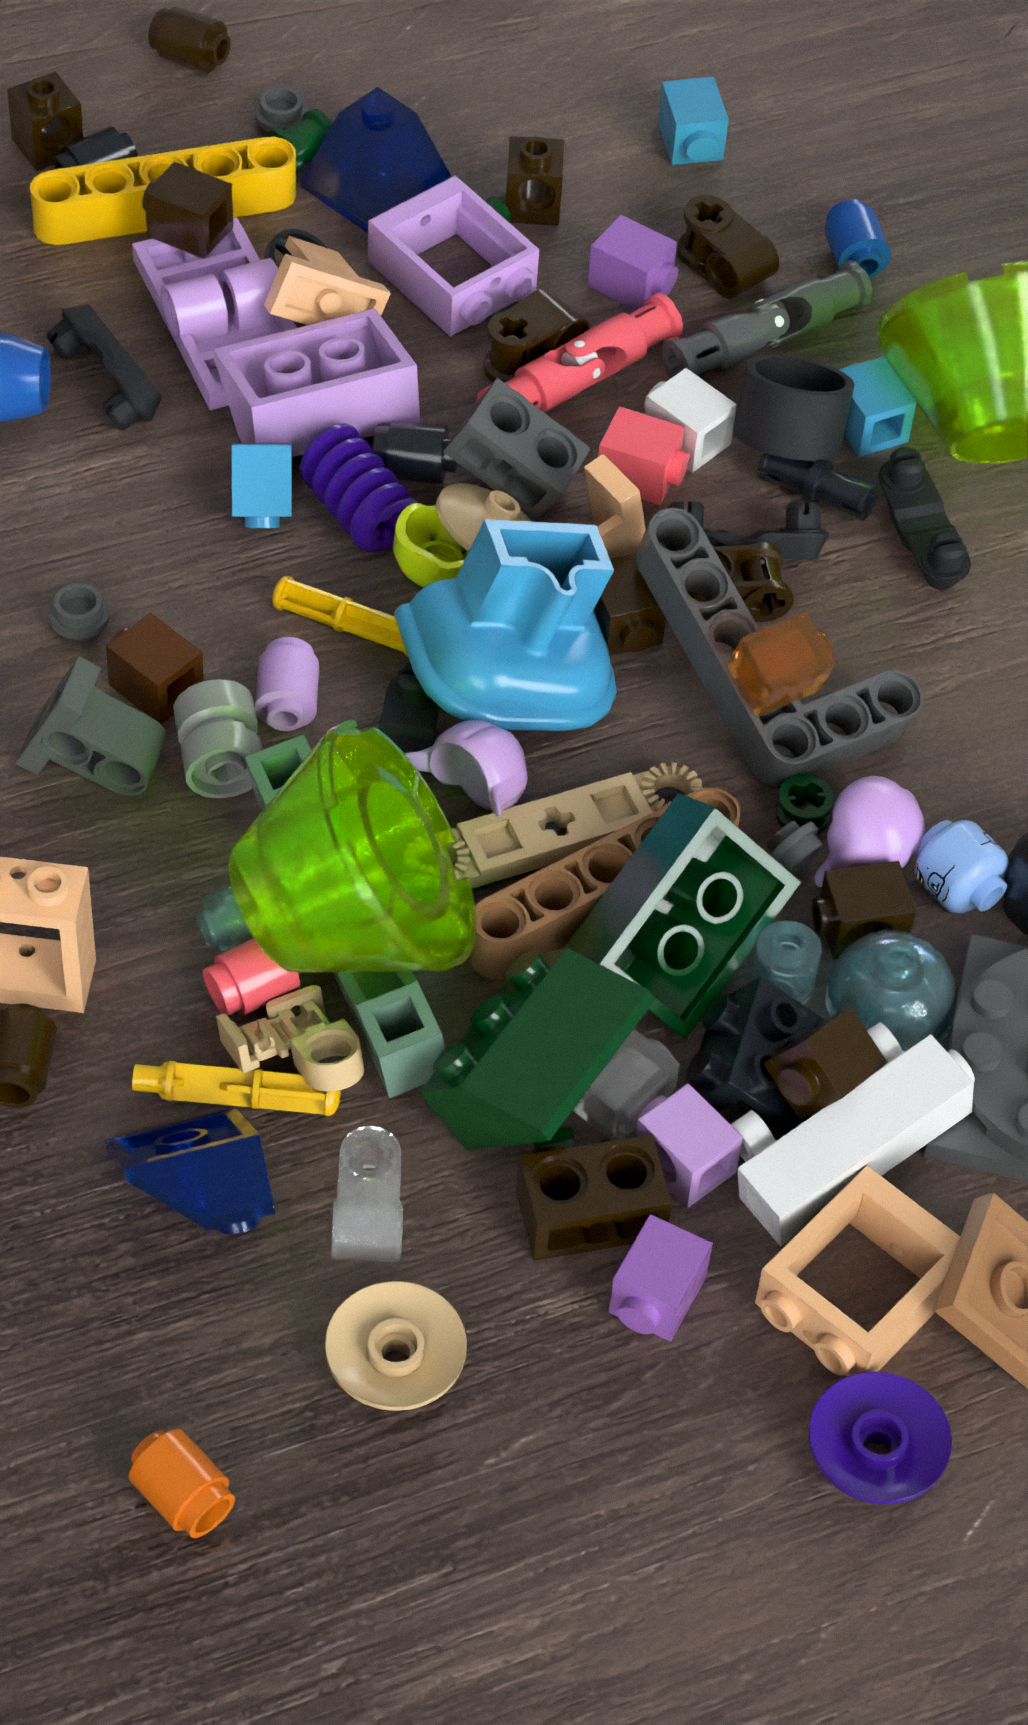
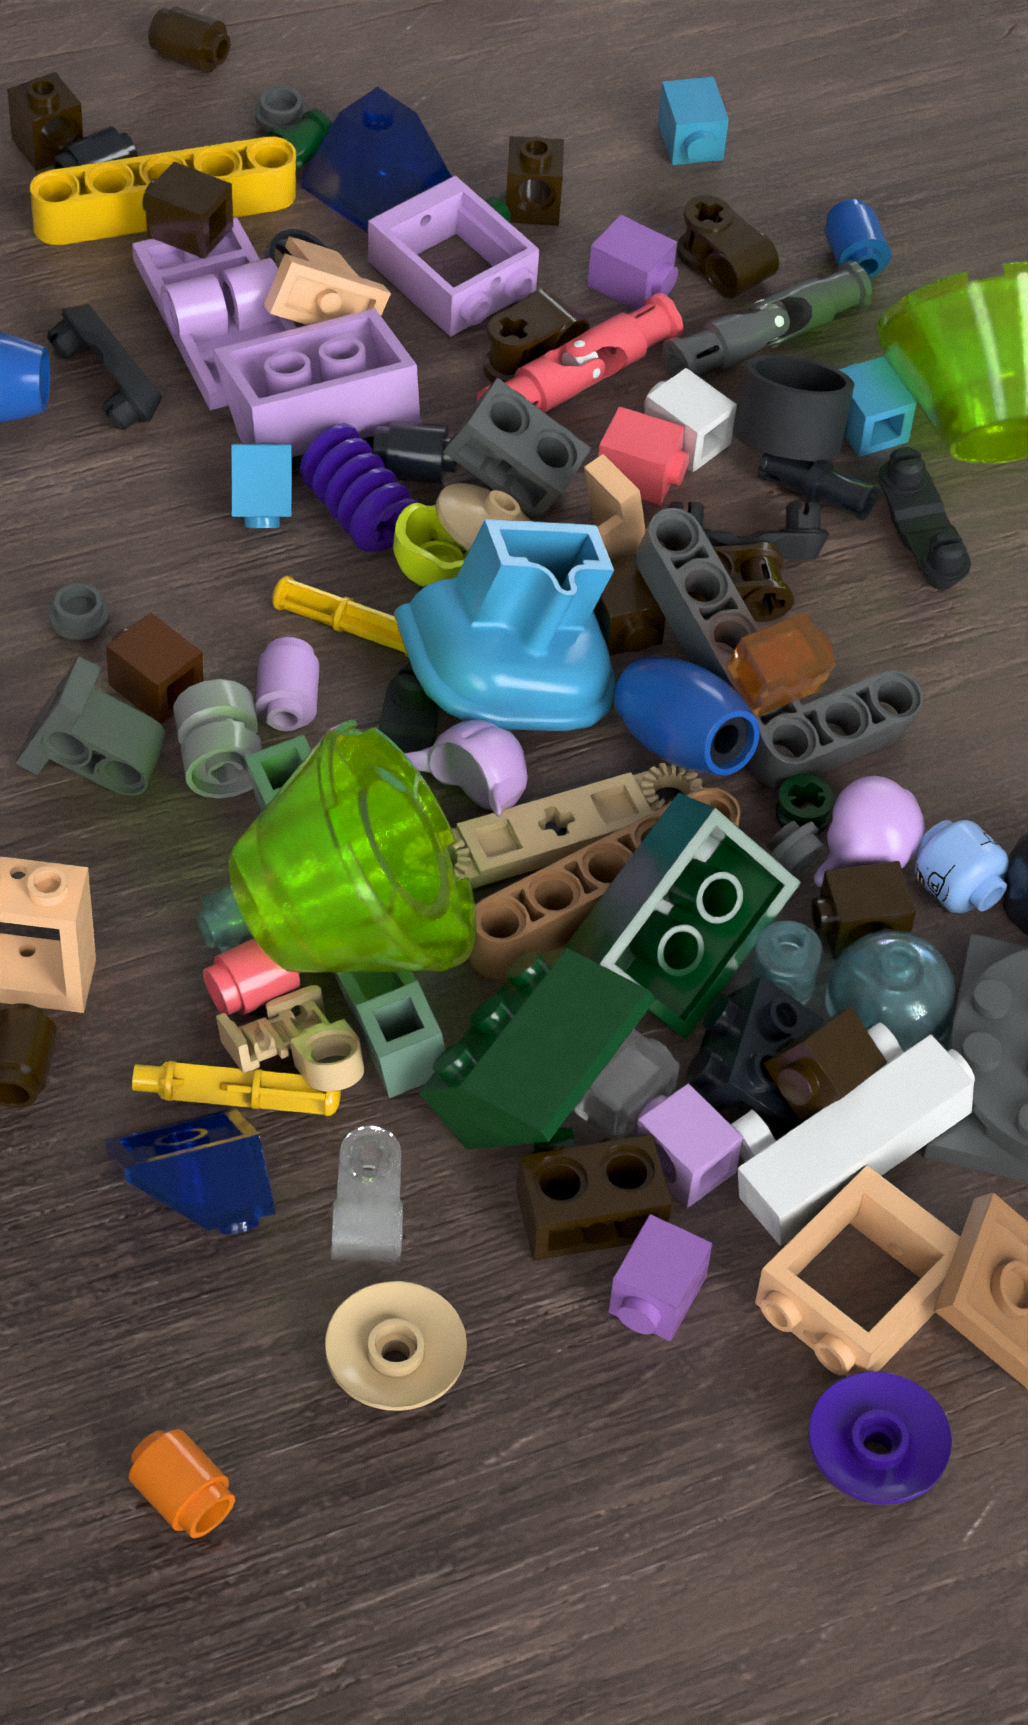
none -> blue piece [614,657,760,775]

